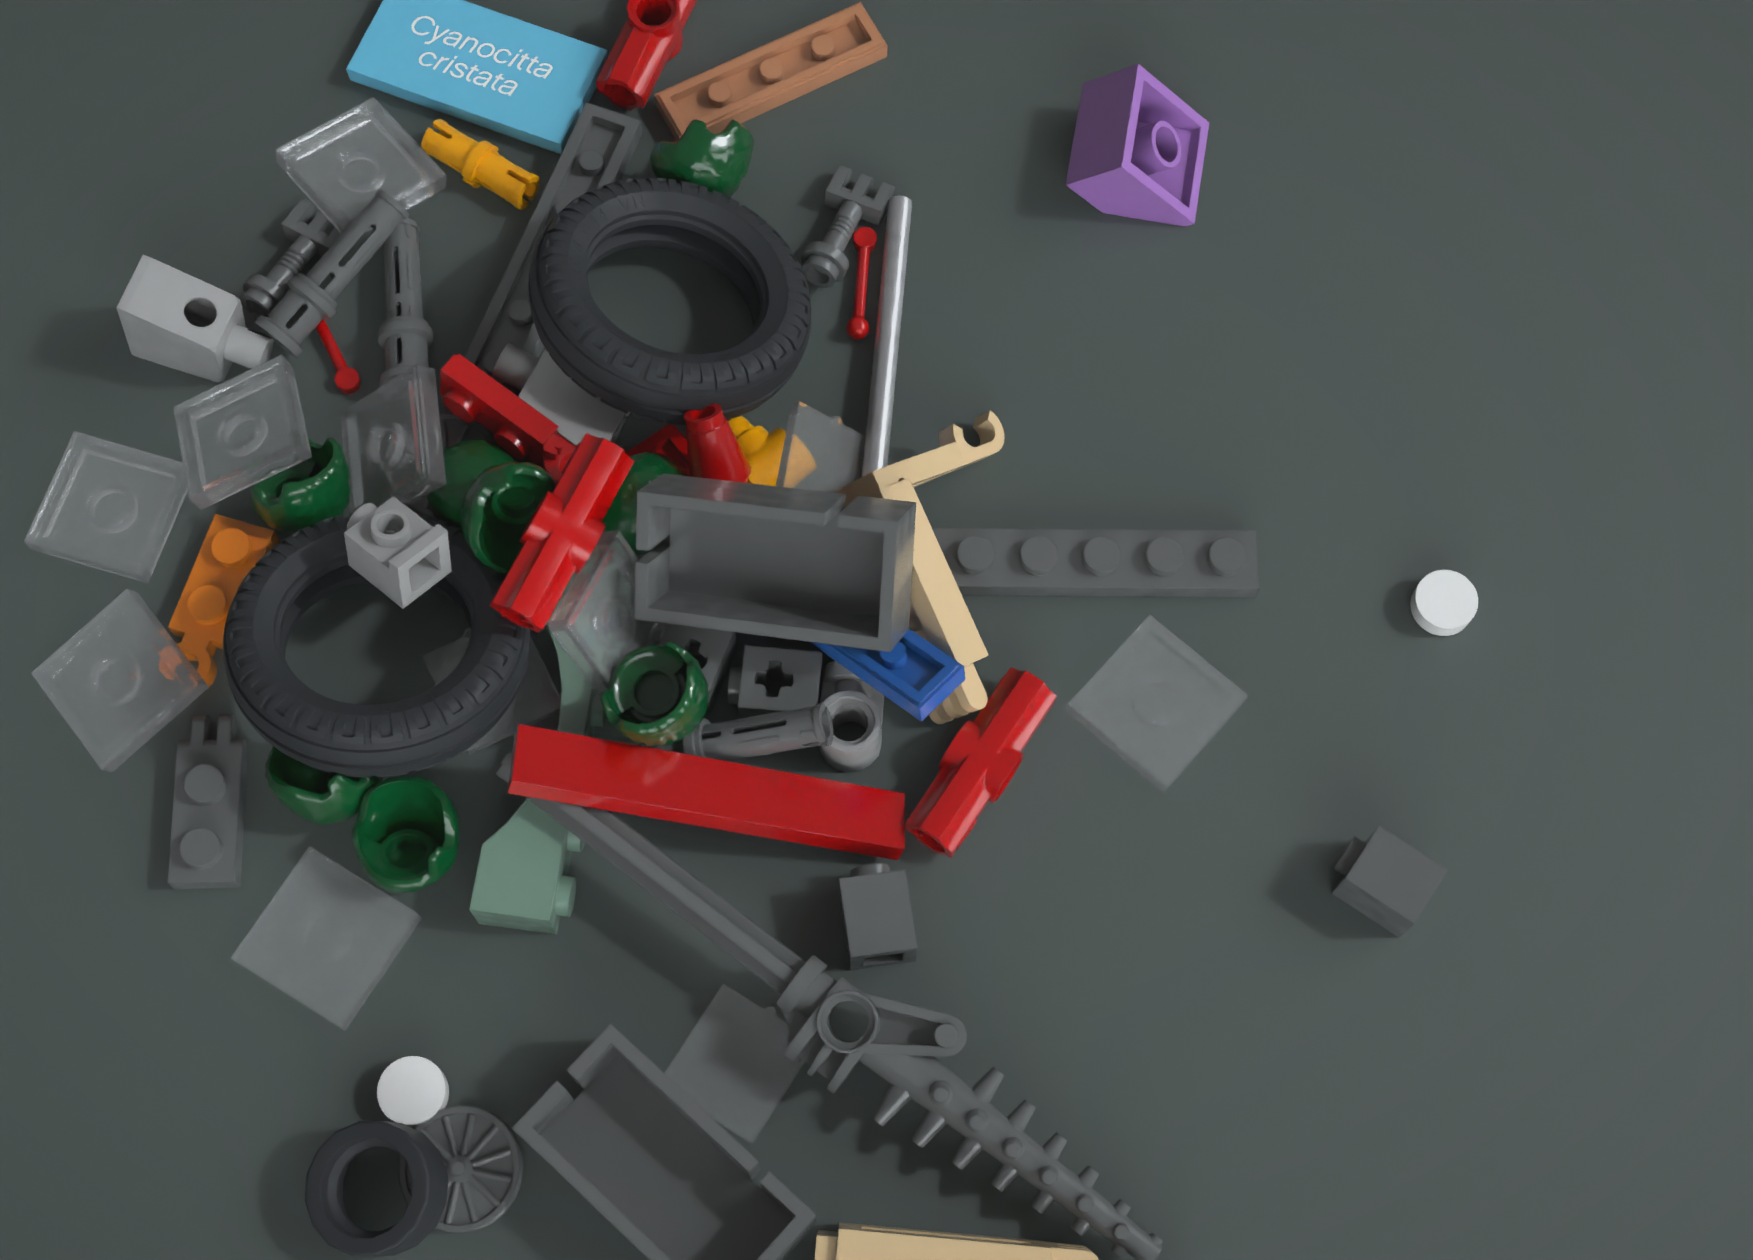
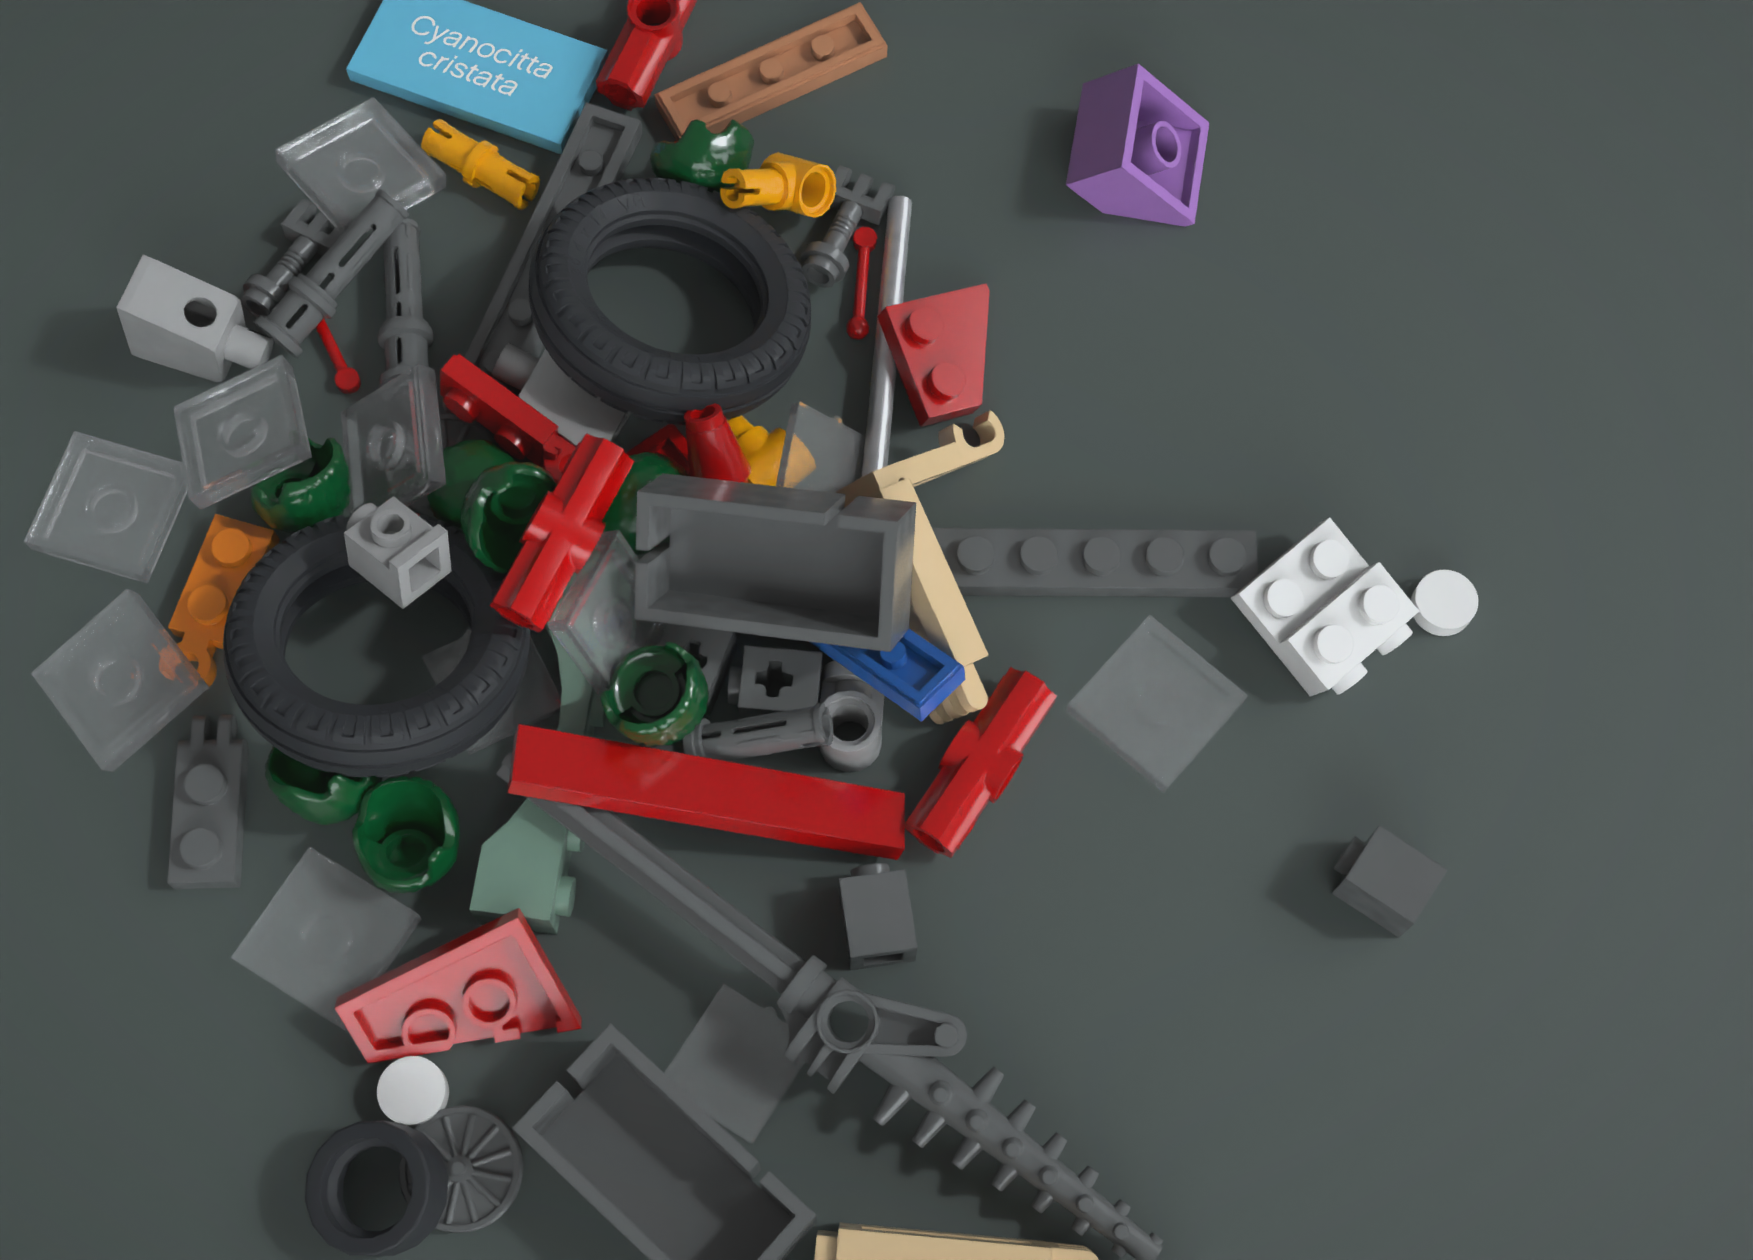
none -> wing [334,908,582,1063]
none -> light orange pin [720,152,836,218]
none -> wing [877,283,990,427]
none -> white plate [1231,517,1419,696]

